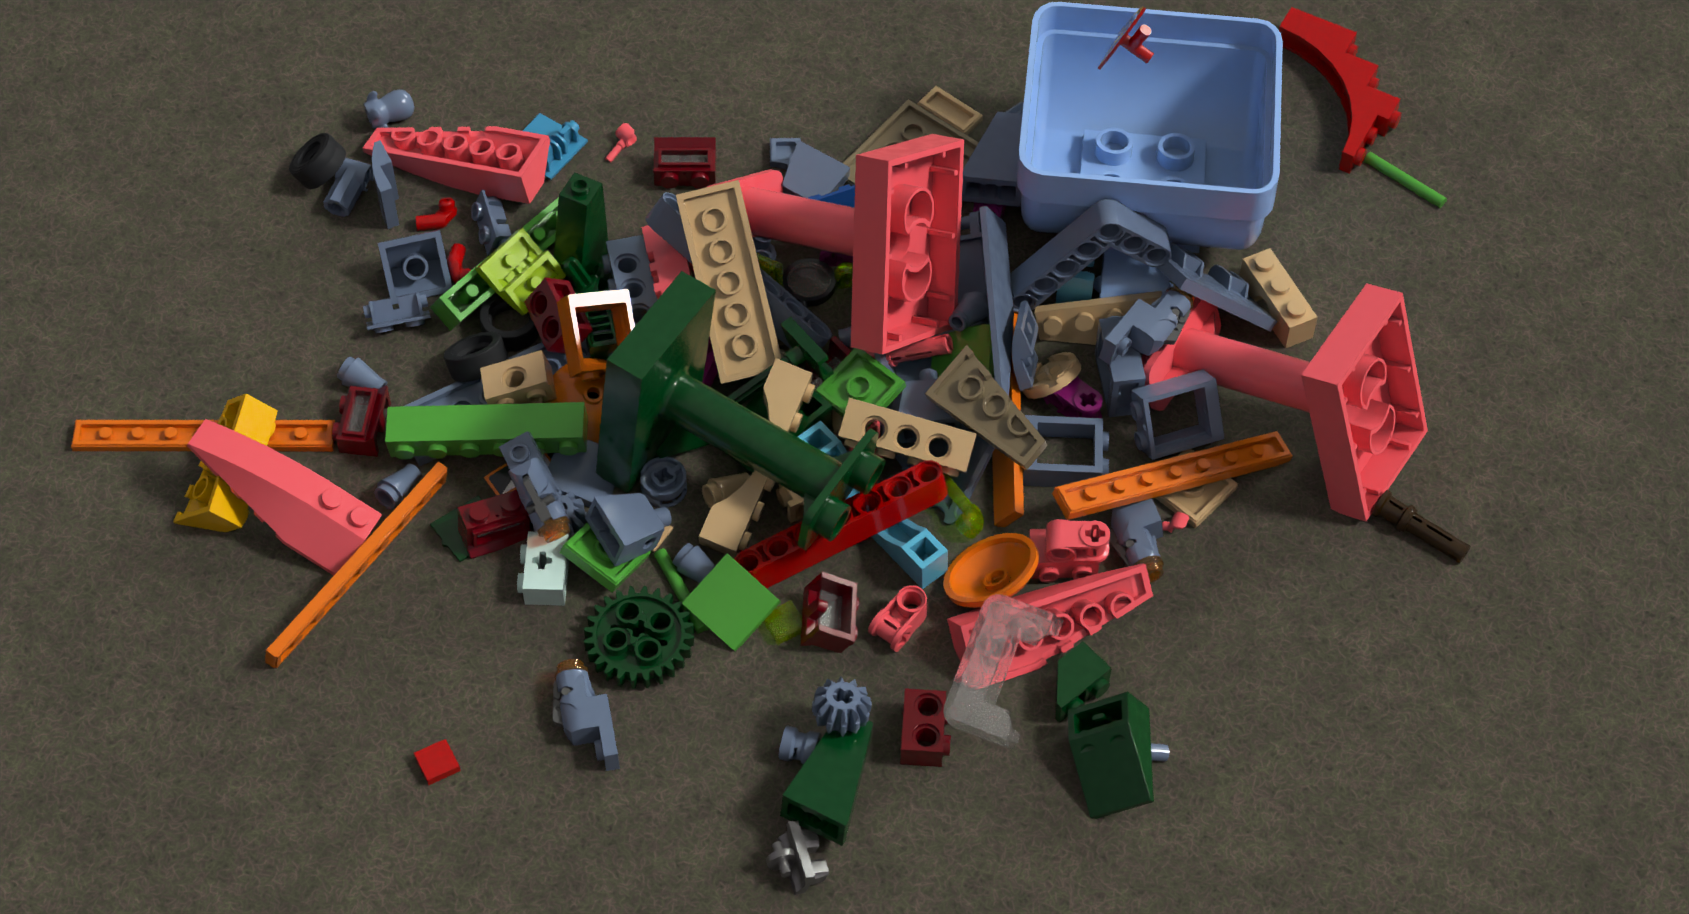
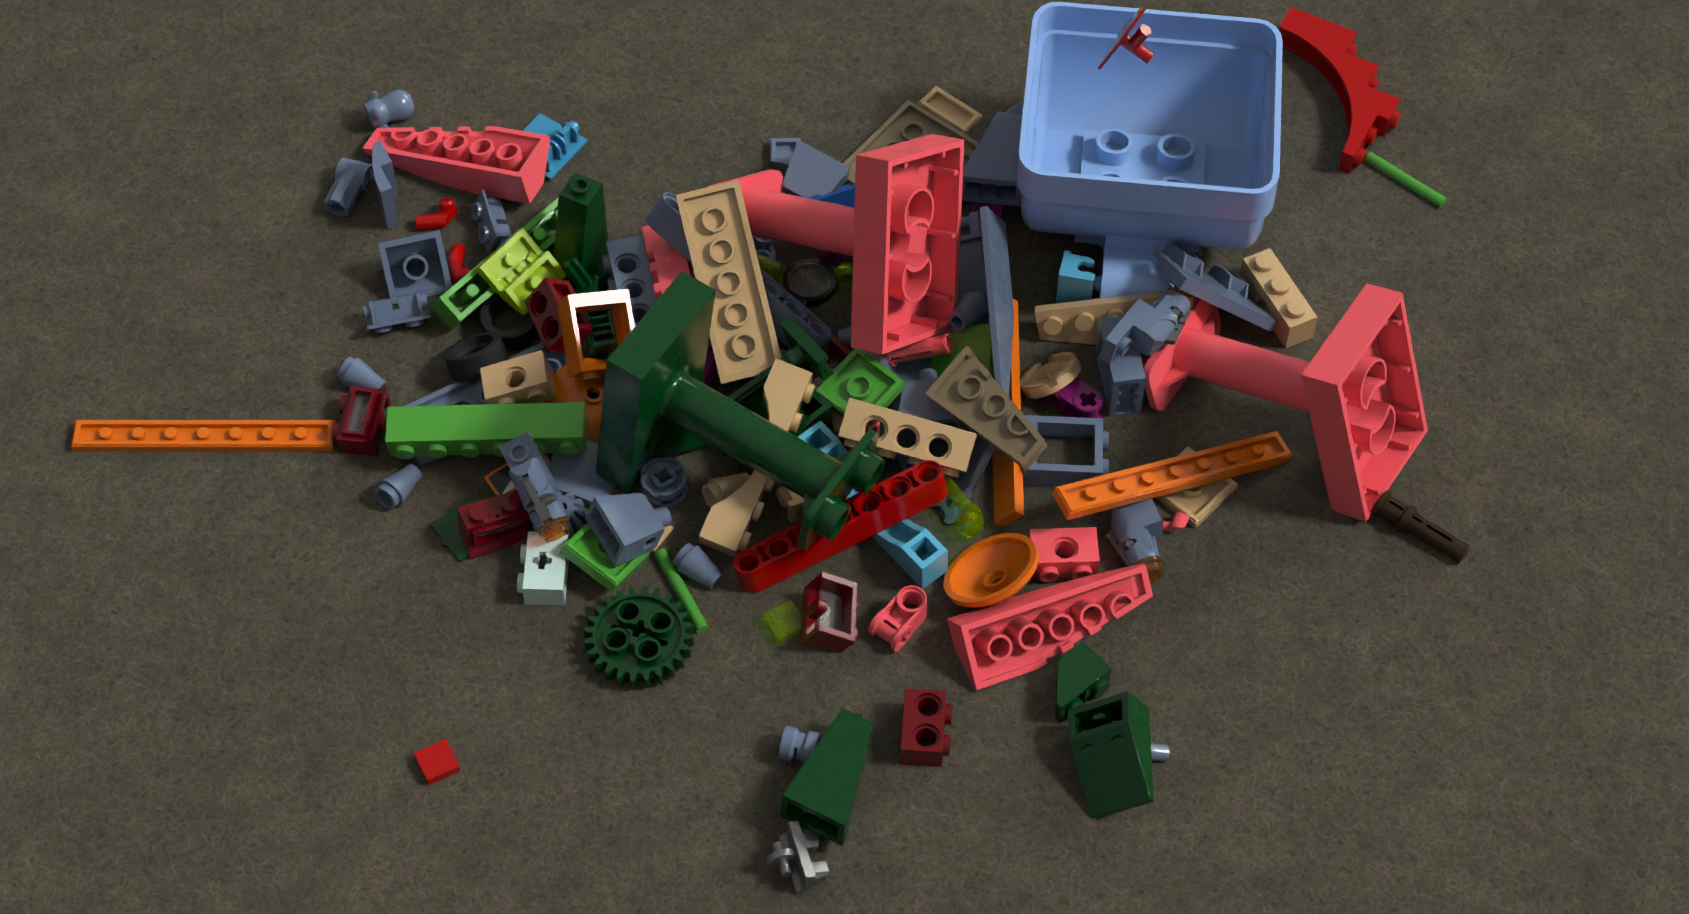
yellow wedge [173,394,278,532] -> none
coral wedge [187,419,382,576] -> none
orange tile [265,461,448,669] -> none
black tyre [289,133,346,190] -> none
sand blue plate [553,659,620,771] -> none
coral hand [605,123,637,163] -> none
dark red window [653,137,716,189] -> none
bright green slope [682,553,781,651] -> none
sand blue gear [812,676,872,737] -> none
clear windscreen [943,594,1064,750] -> none
sand blue beam [1010,199,1172,313] -> none
sand blue slope [1012,300,1039,391] -> none
coral piece [1045,519,1110,564] -> none
sand blue window [1129,369,1224,460] -> none

